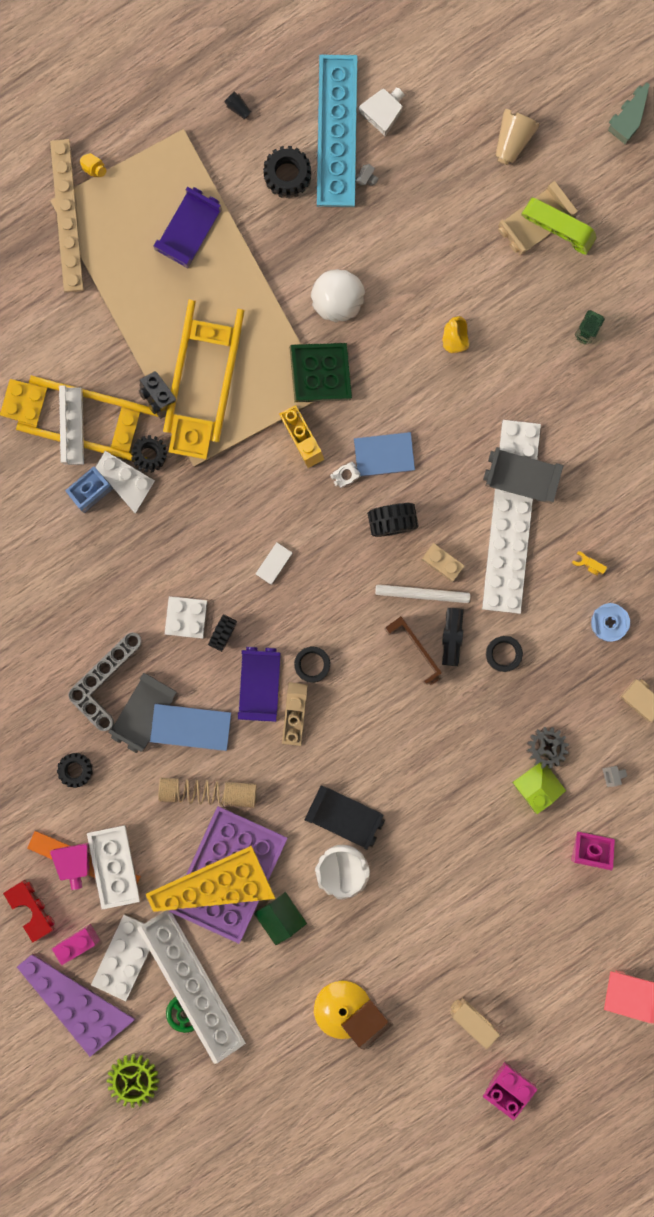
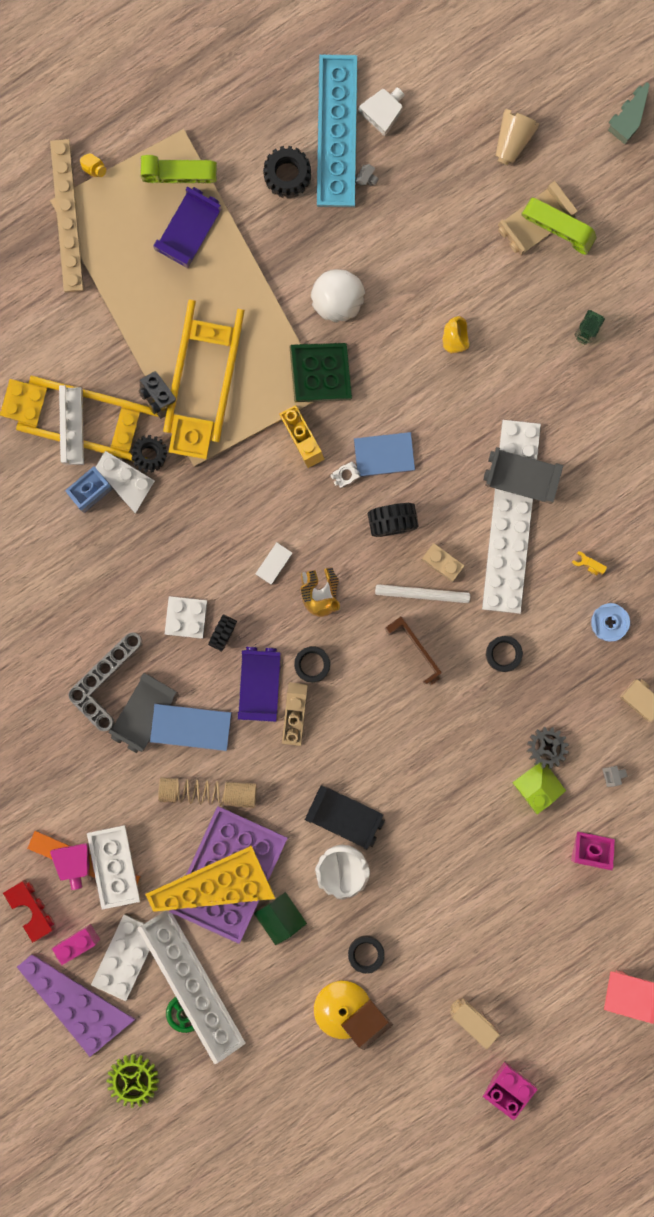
black tyre [57,753,93,788] -> none
black cone [224,91,252,120] -> none
black piece [442,608,464,667] -> none
none -> lime beam [141,155,217,183]
none -> pearl gold piece [300,567,340,617]
none -> black tyre [348,936,385,974]

